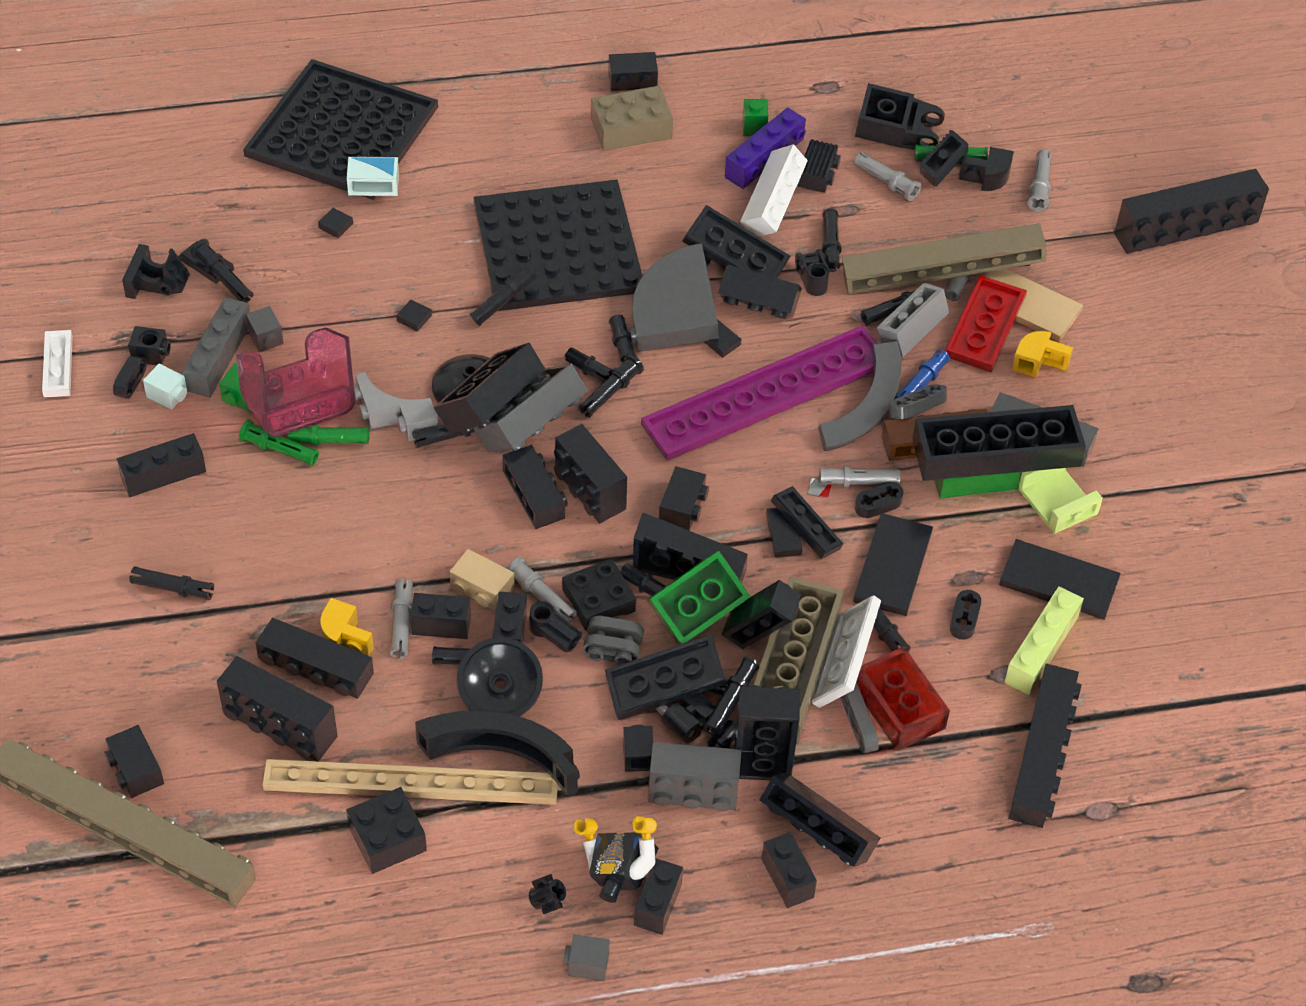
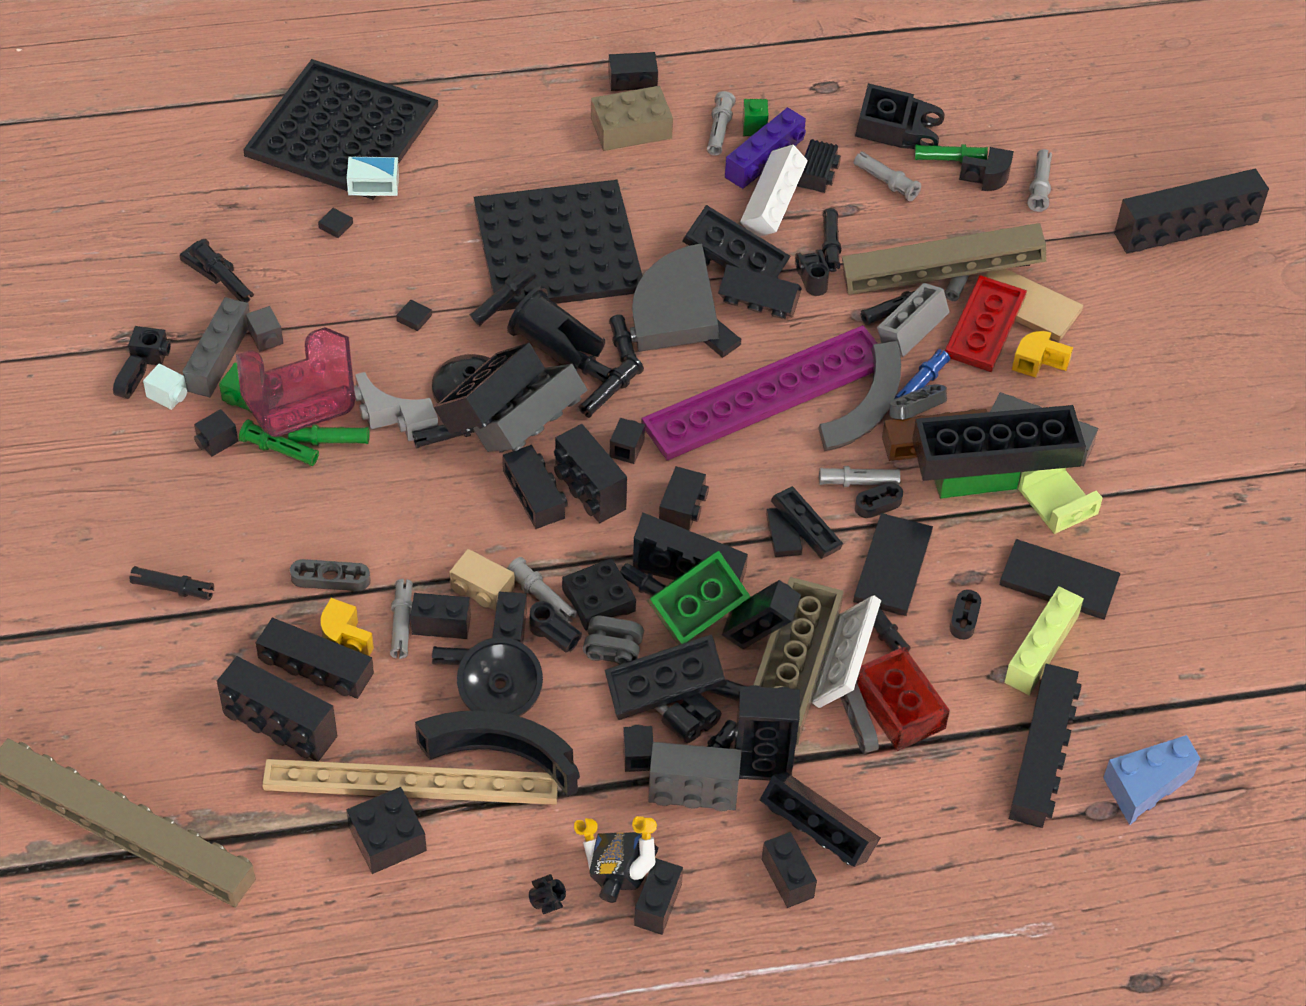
white plate [42,330,73,397] -> none
black brick [104,725,164,798] -> none
black brick [116,433,206,498] -> none
black tile [122,244,190,299] -> none
dark grey brick [563,934,610,981] -> none
black pin [703,657,759,736] -> none
light grey sticker [808,478,832,498] -> none
black brick [920,130,969,187] -> none
none -> black brick [194,409,239,457]
none -> dark grey beam [290,559,371,591]
none -> black piece [507,286,605,371]
none -> black brick [609,418,645,464]
none -> light grey pin [707,91,736,155]
none -> medium blue wedge [1103,735,1201,825]

